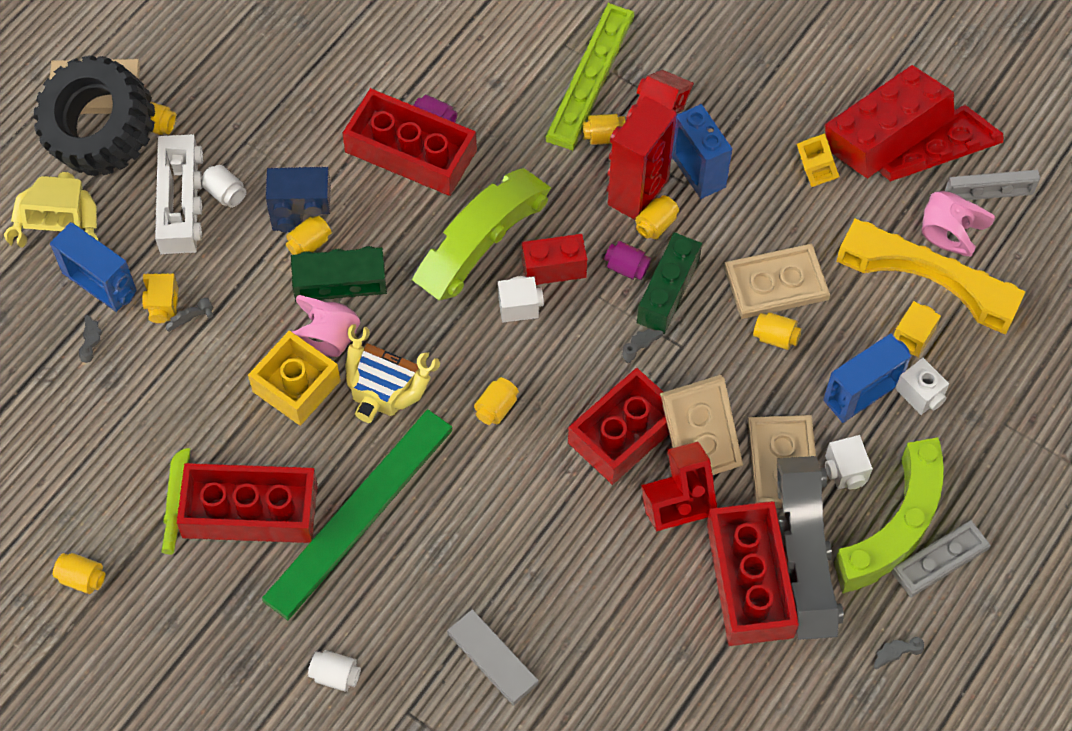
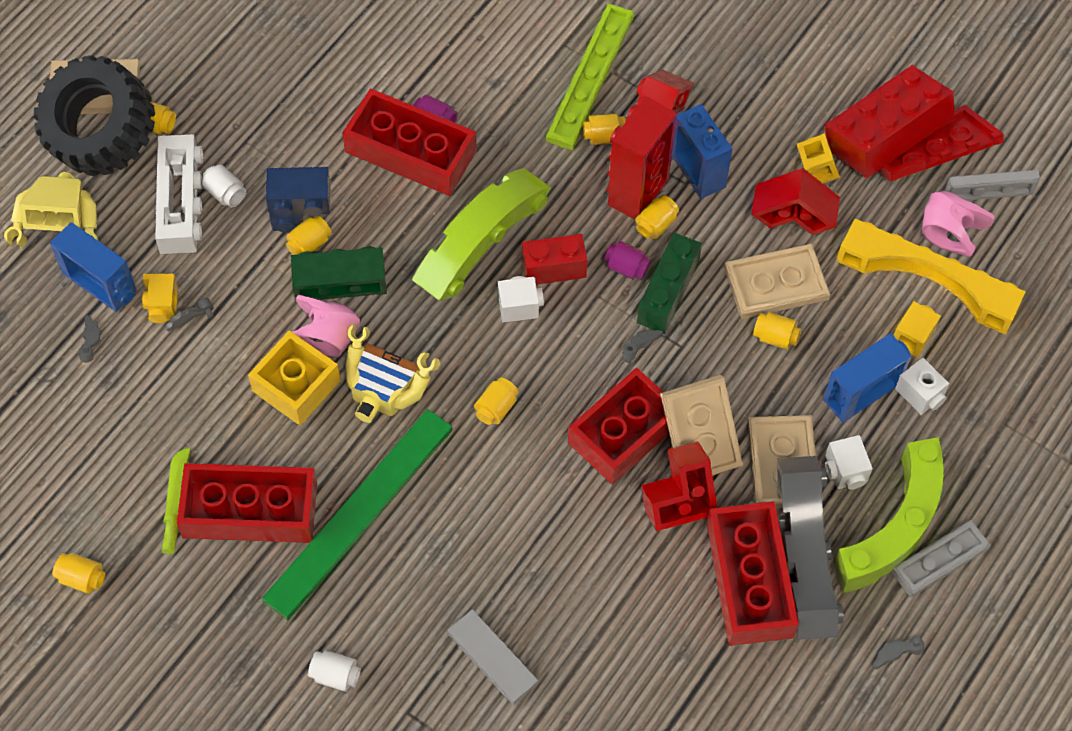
none -> red brick [751,168,840,235]

